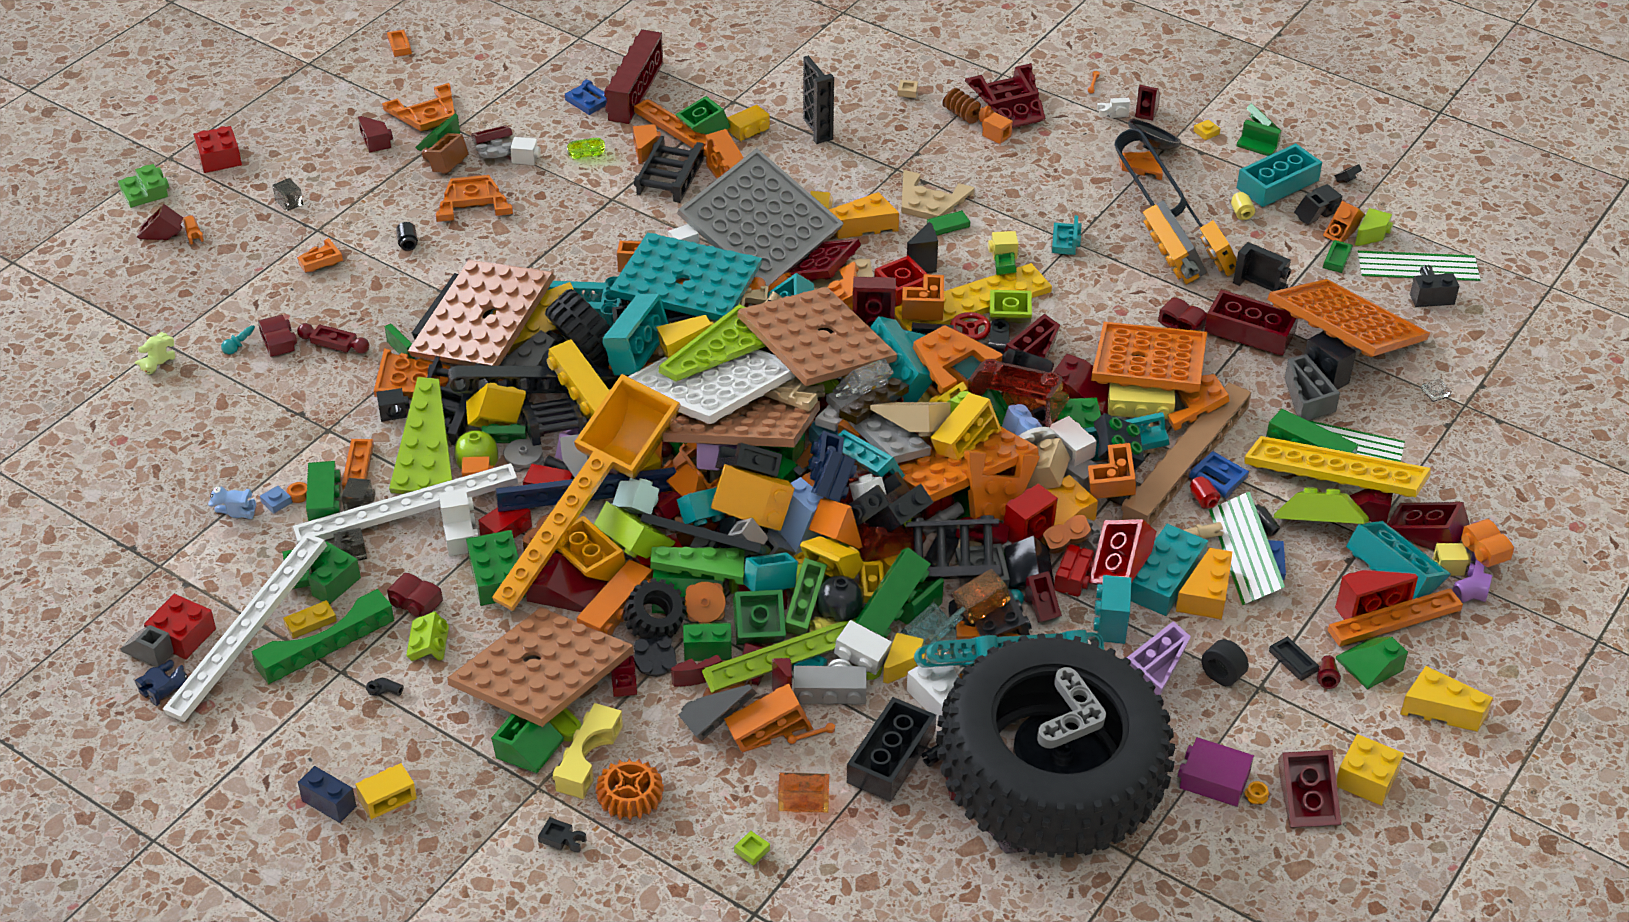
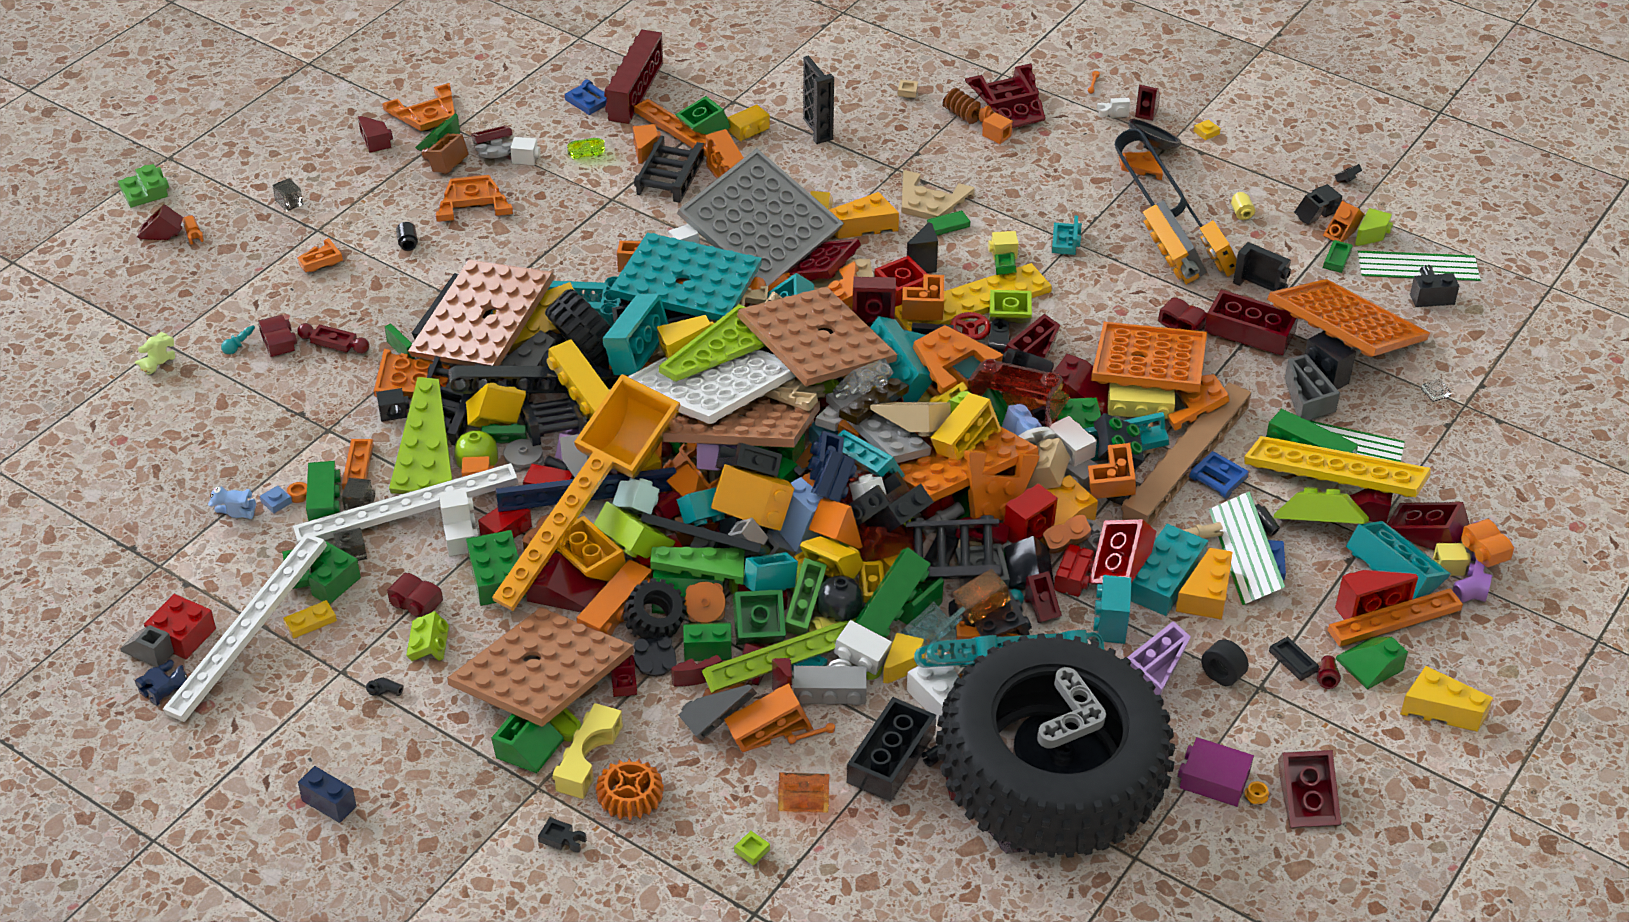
red brick [193,126,242,173] -> none
green arch [251,589,394,685] -> none
yellow brick [355,763,417,820] -> none
orange tile [387,29,412,57] -> none
red brick [1190,476,1220,509] -> none
green panel [1236,119,1282,156] -> none
teal brick [1236,143,1323,207] -> none
plate [1246,103,1281,130] -> none
yellow brick [1336,734,1404,806] -> none

